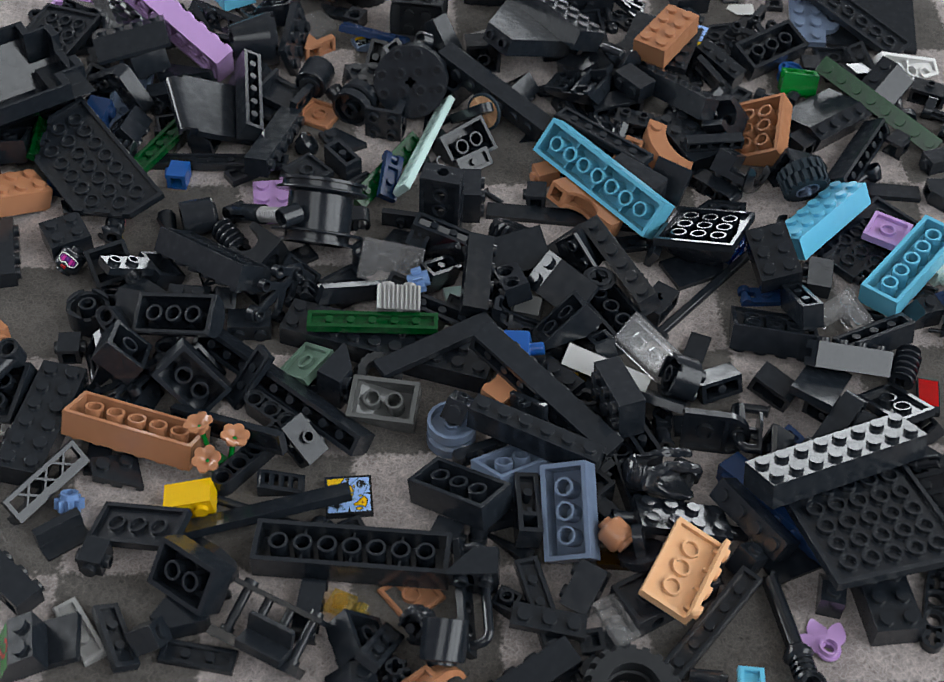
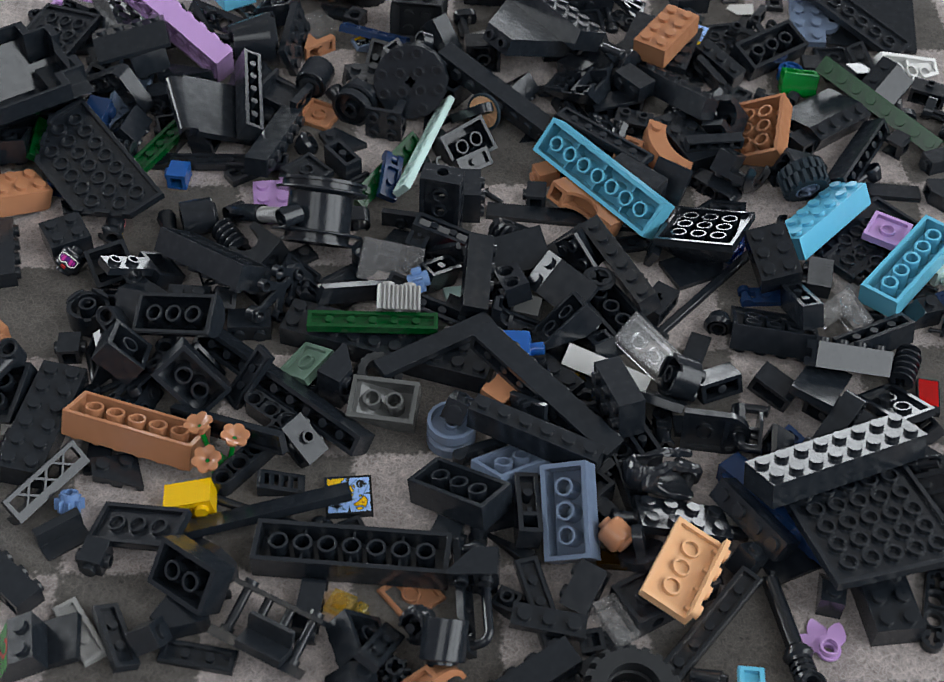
none -> black piece [453,8,477,39]
none -> black cone [704,310,732,336]

